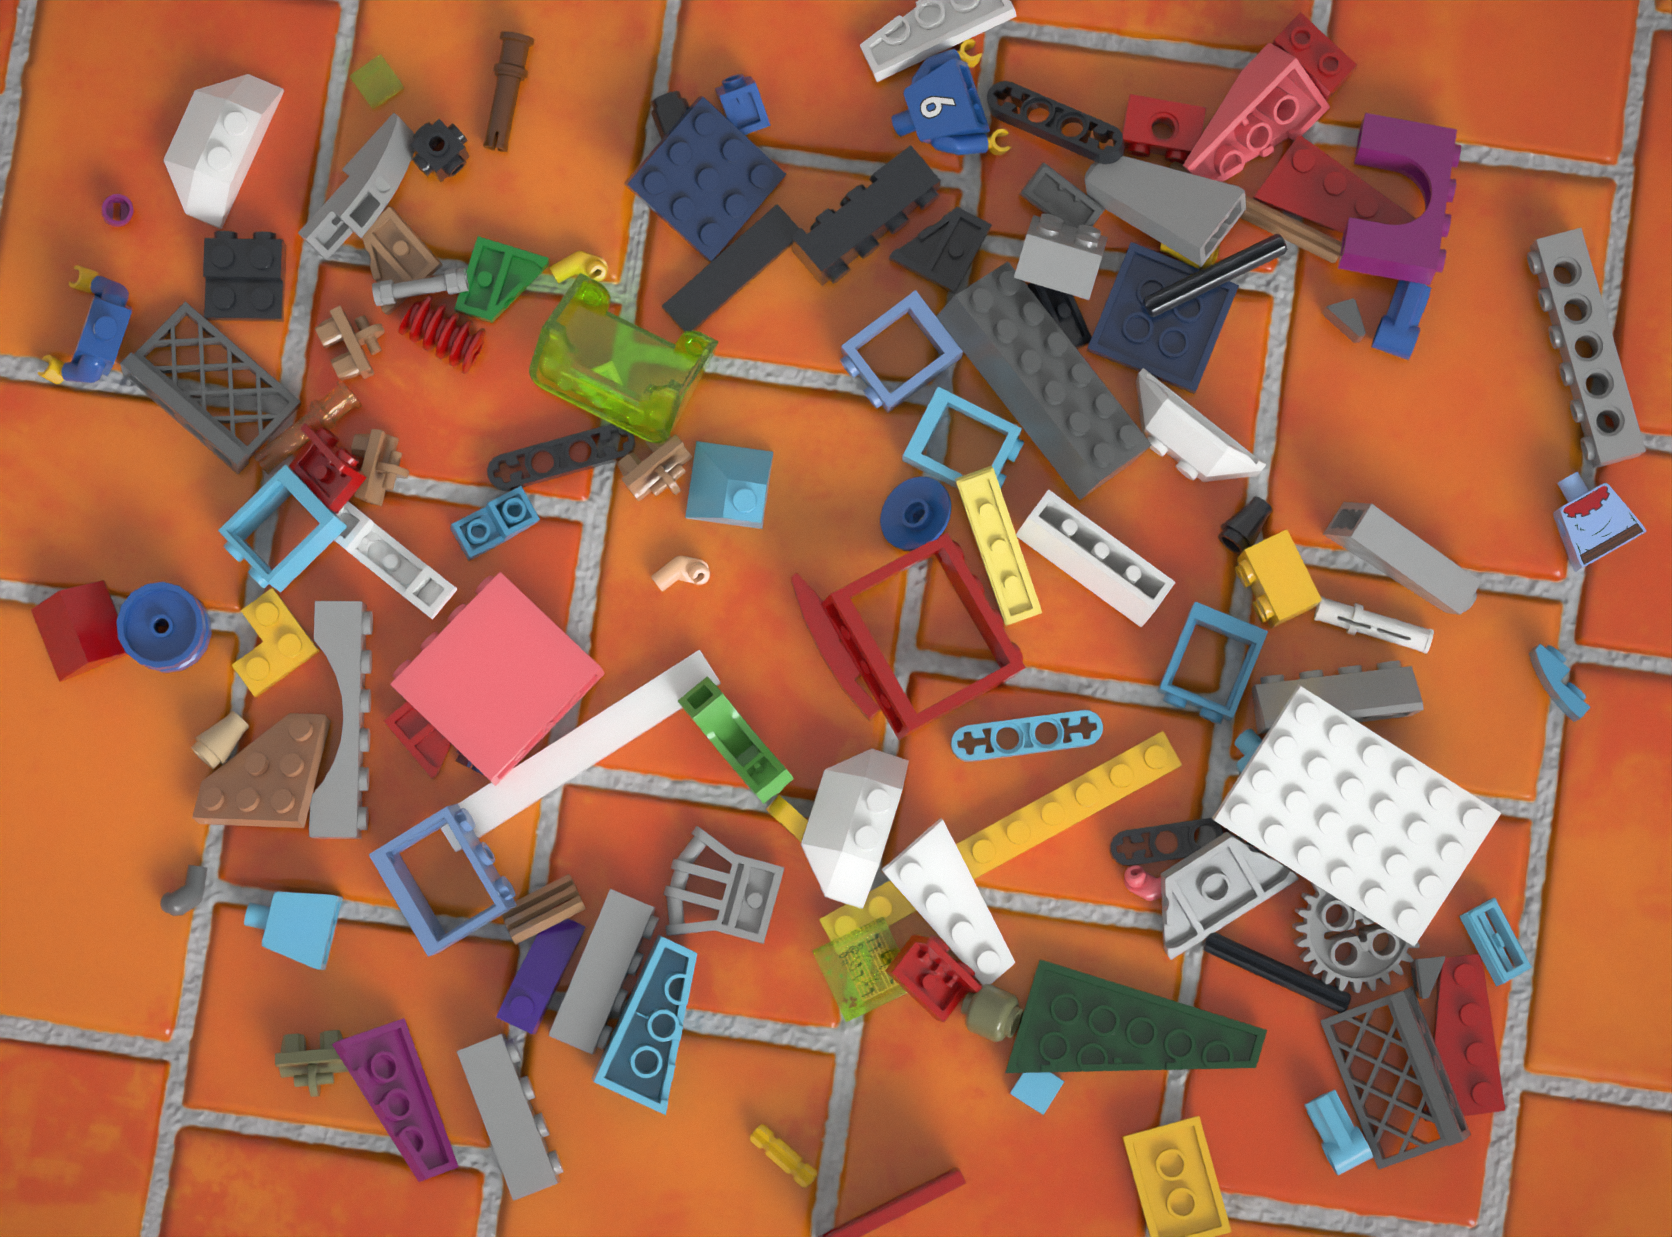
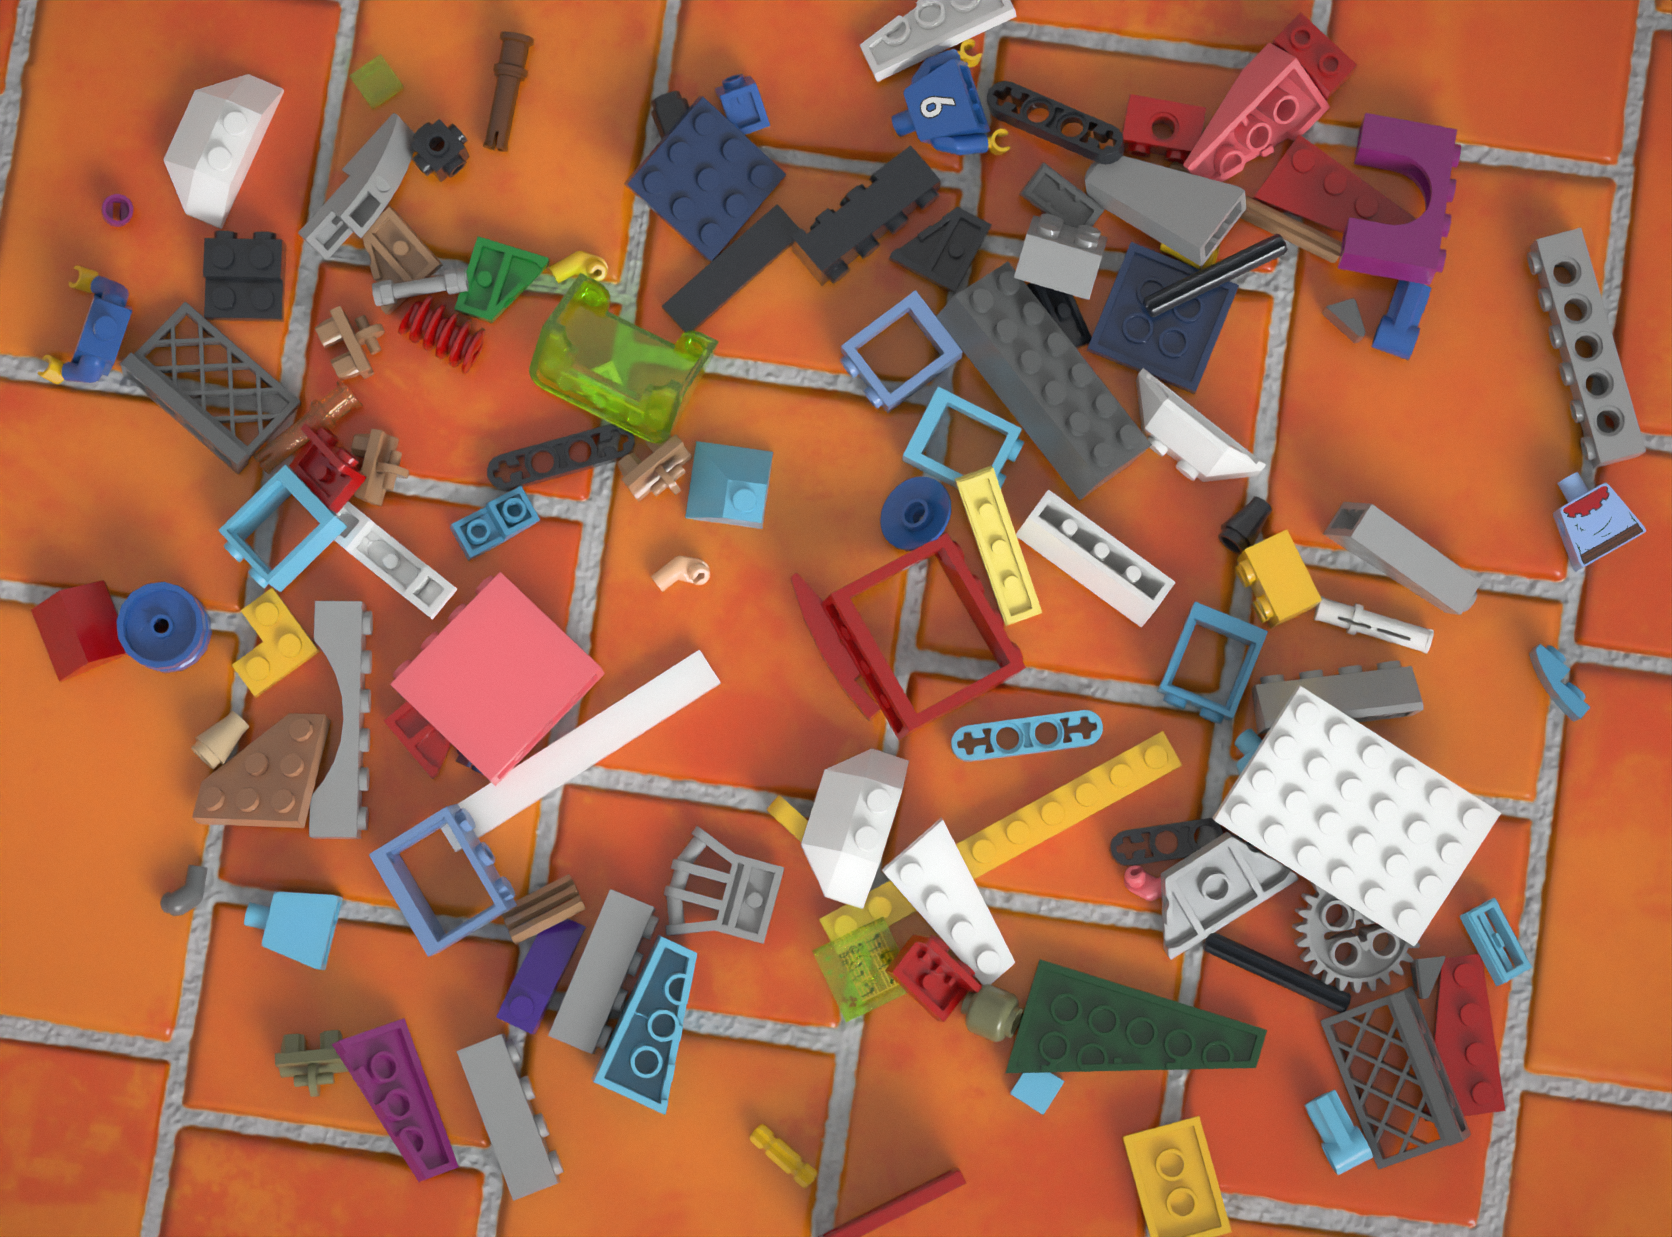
bright green arch [678,676,794,804] -> none

